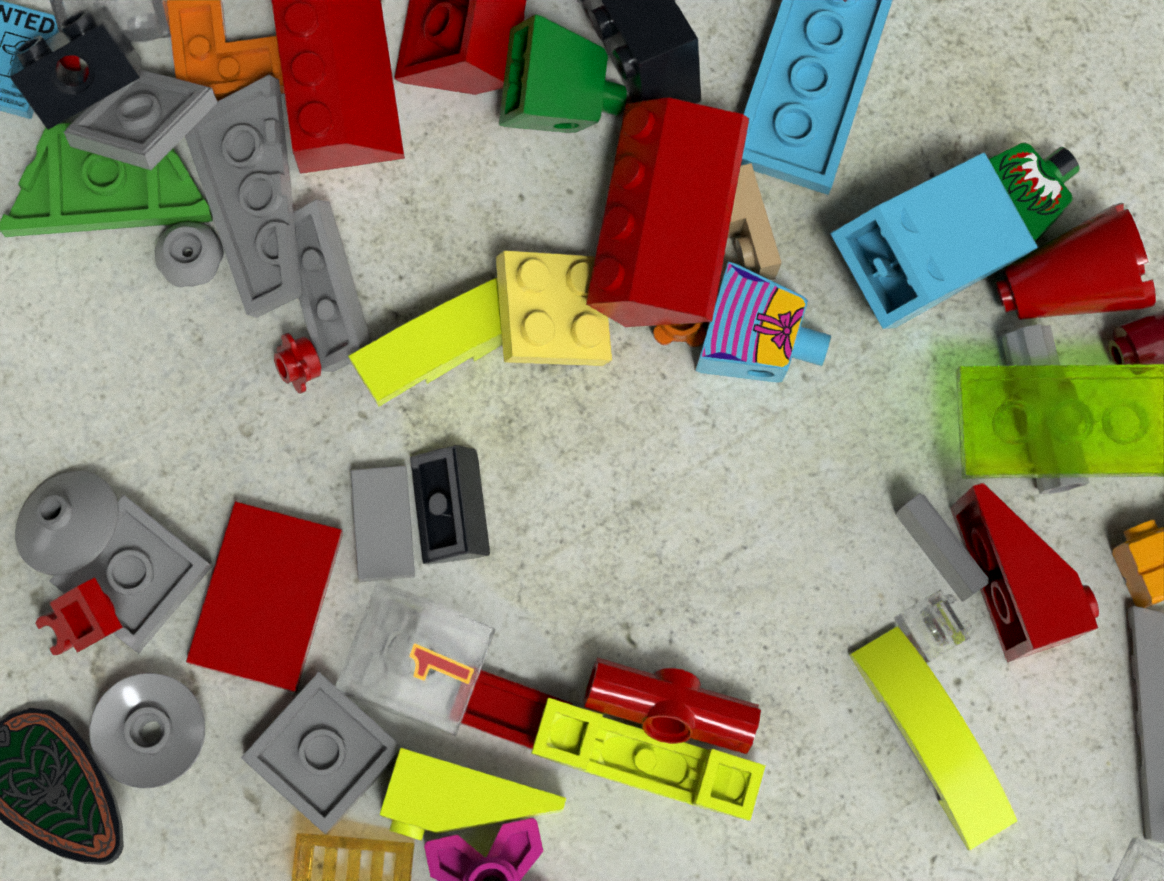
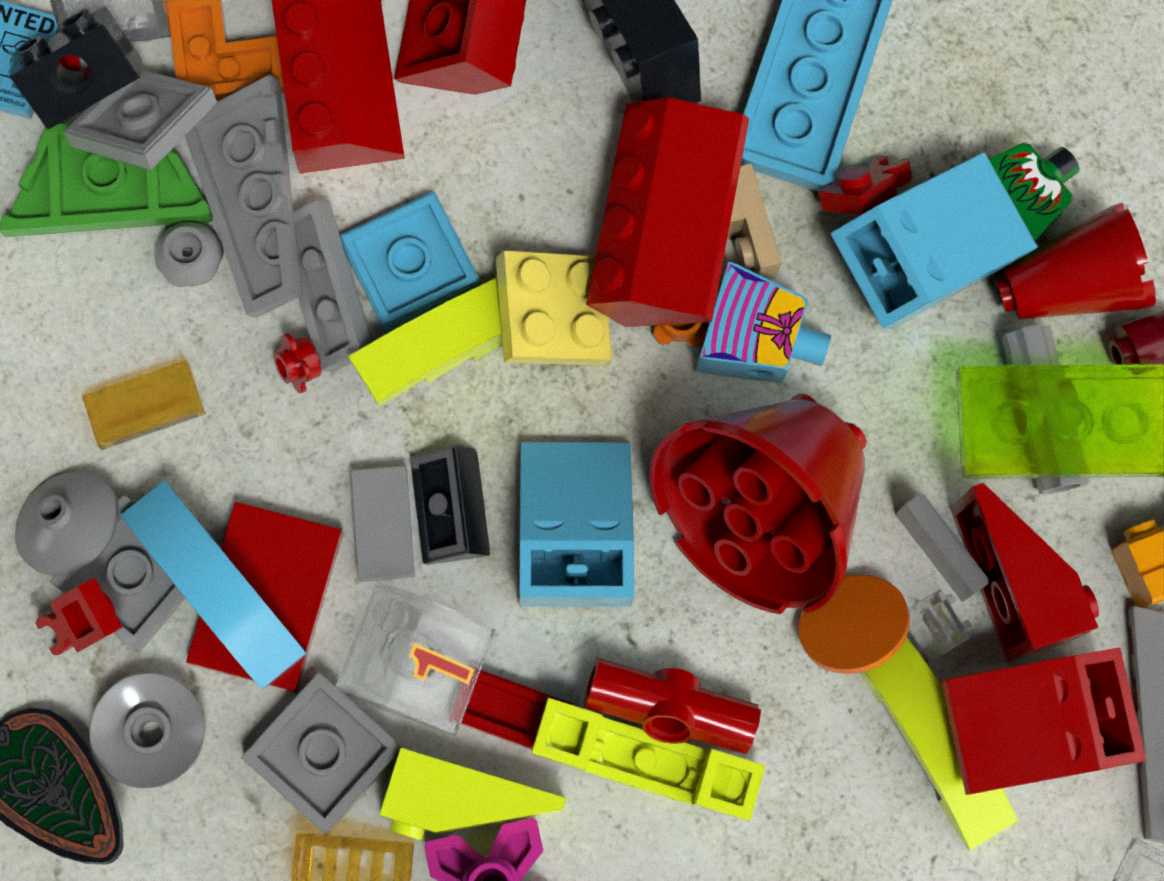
green torso [499,14,627,133] -> none
none -> clear yellow tile [82,360,206,450]
none -> medium azure slope [120,480,307,690]
none -> medium azure tile [340,191,482,334]
none -> medium azure slope [520,442,634,607]
none -> red cone [649,393,867,614]
none -> orange piece [798,575,910,674]
none -> red plate [818,156,913,216]
none -> red slope [941,647,1146,795]

